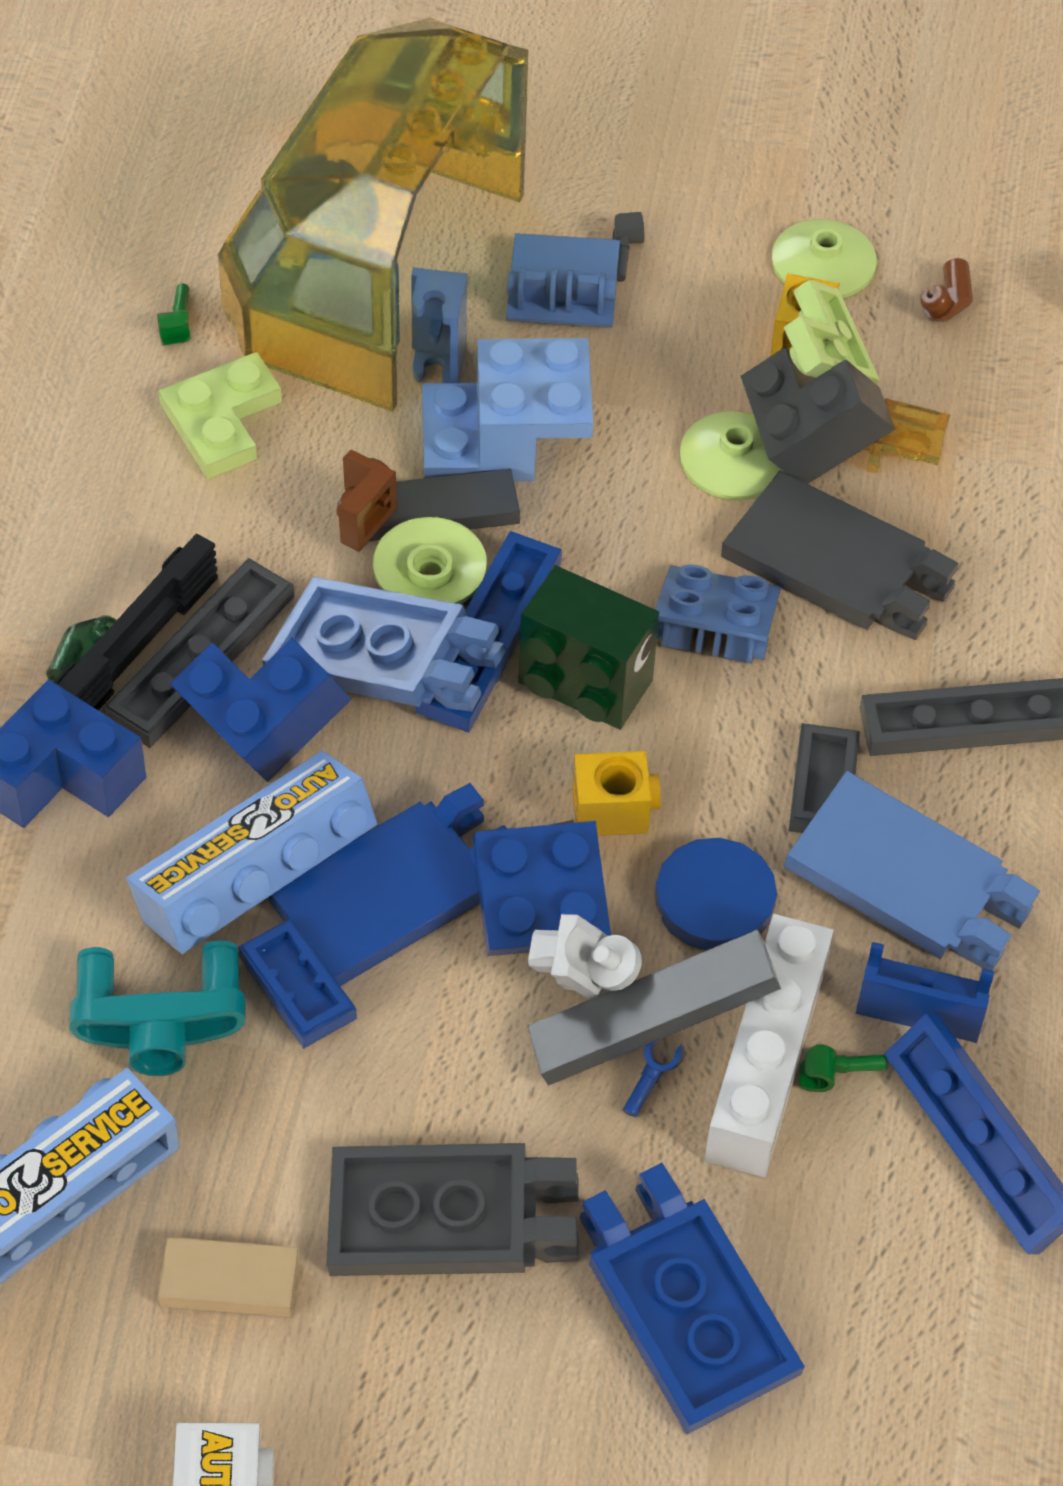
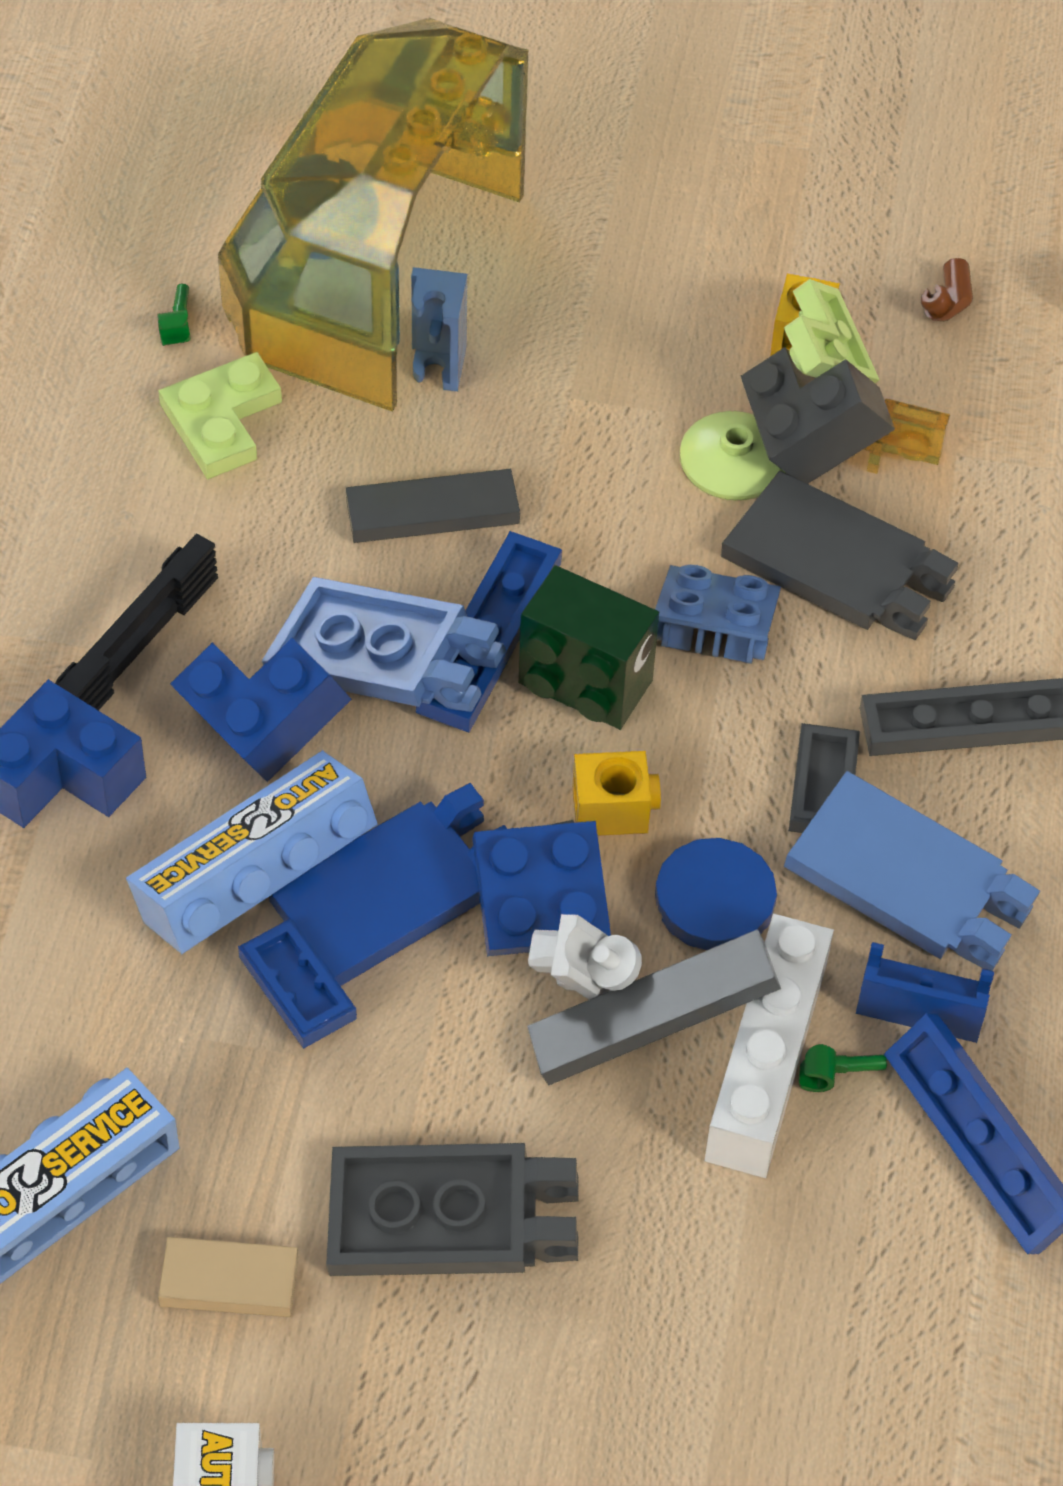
clear green arm [46,615,117,683] -> none
teal connector [69,940,246,1076] -> none
dark grey tile [103,558,294,748] -> none
dark orange bracket [336,450,397,552] -> none
yellowish green dish [373,517,487,605] -> none
light blue bracket [422,338,593,481] -> none
medium blue hinge [506,233,620,328] -> none
blue tile [579,1163,805,1434] -> none
dark grey hand [612,212,644,282] -> none
blue hand [622,1040,685,1118] -> none
yellowish green dish [772,219,877,299] -> none

